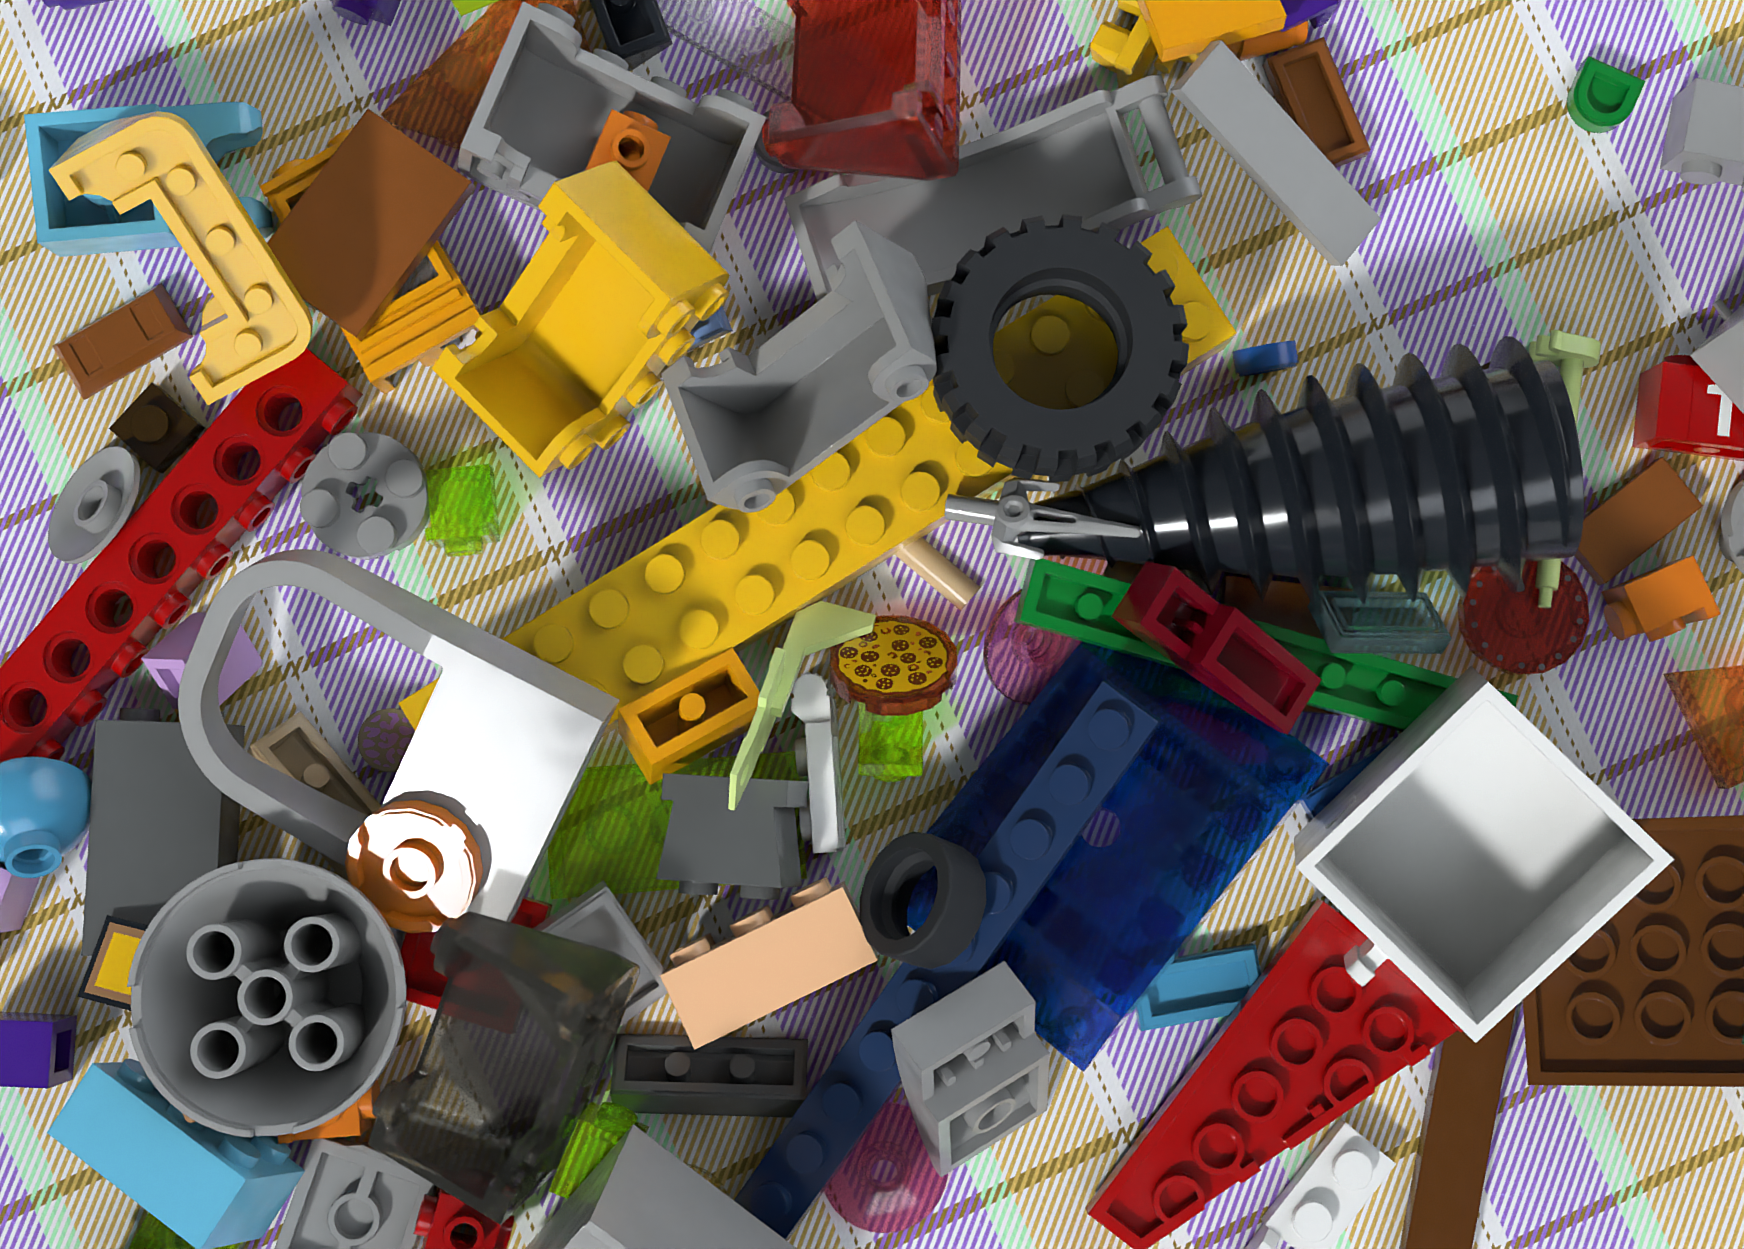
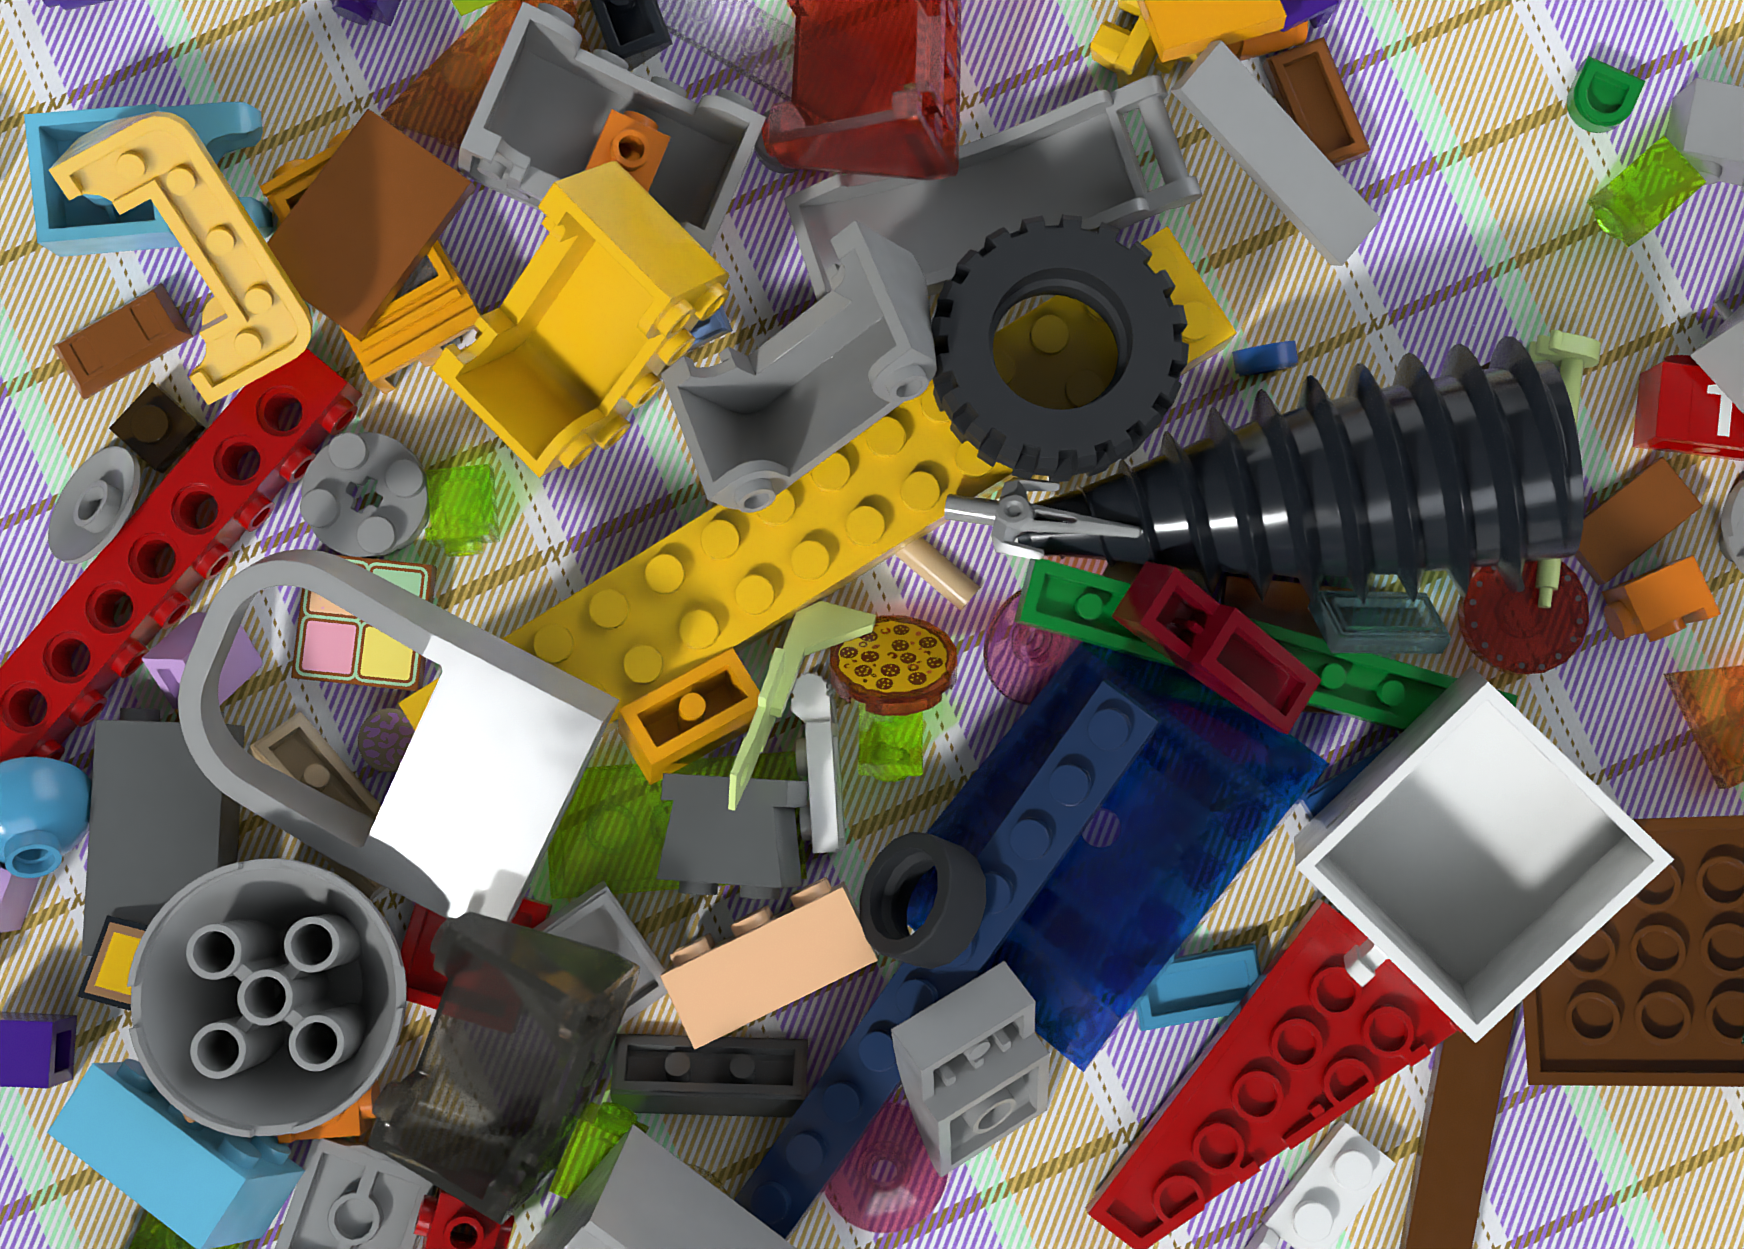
tile [345,800,483,933] -> none
none -> tile [291,555,437,691]
none -> clear neon green brick [1587,135,1707,247]

